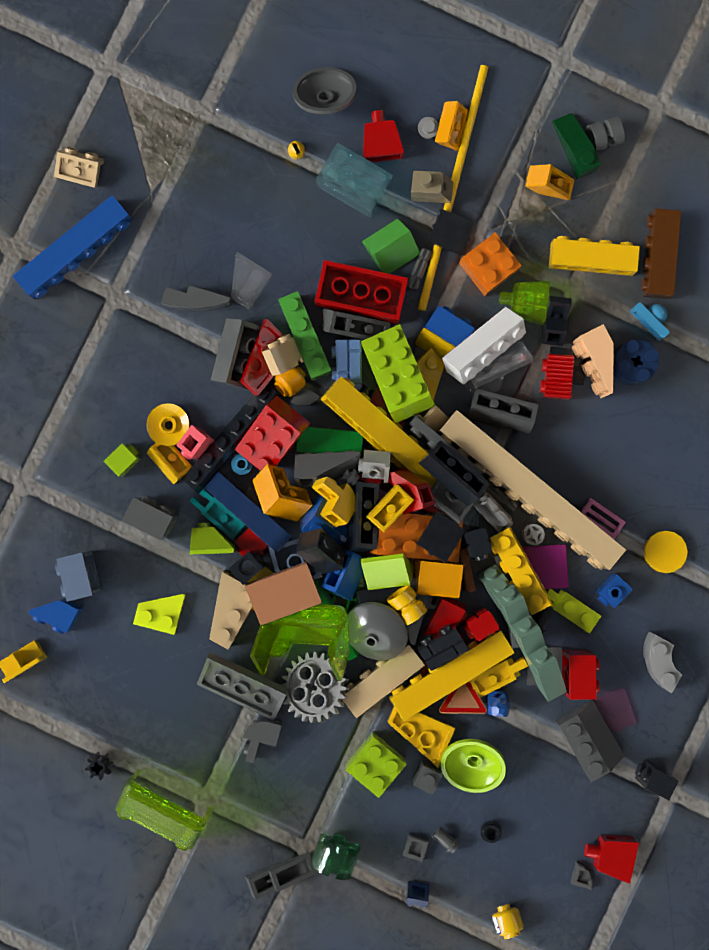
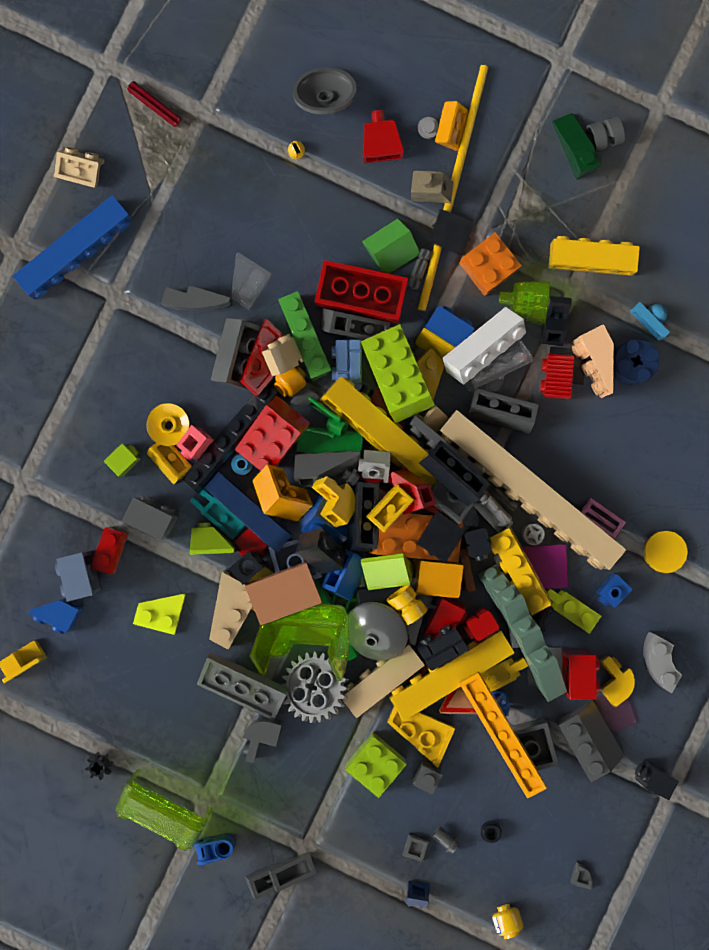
clear green brick [311,833,361,880] -> none
clear light blue brick [316,142,393,218] -> none
lime dish [441,739,506,793] -> none
light orange slope [526,164,575,200] -> none
red torso [584,835,639,884] -> none
reddish brown brick [641,208,681,299] -> none
none -> red brick [90,527,128,574]
none -> dark red axle [127,81,182,127]
none -> blue piece [192,833,236,865]
none -> green plant [305,397,349,439]
none -> light orange plate [459,671,547,799]
none -> dark grey brick [512,718,558,770]
none -> yellow brick [599,655,635,707]

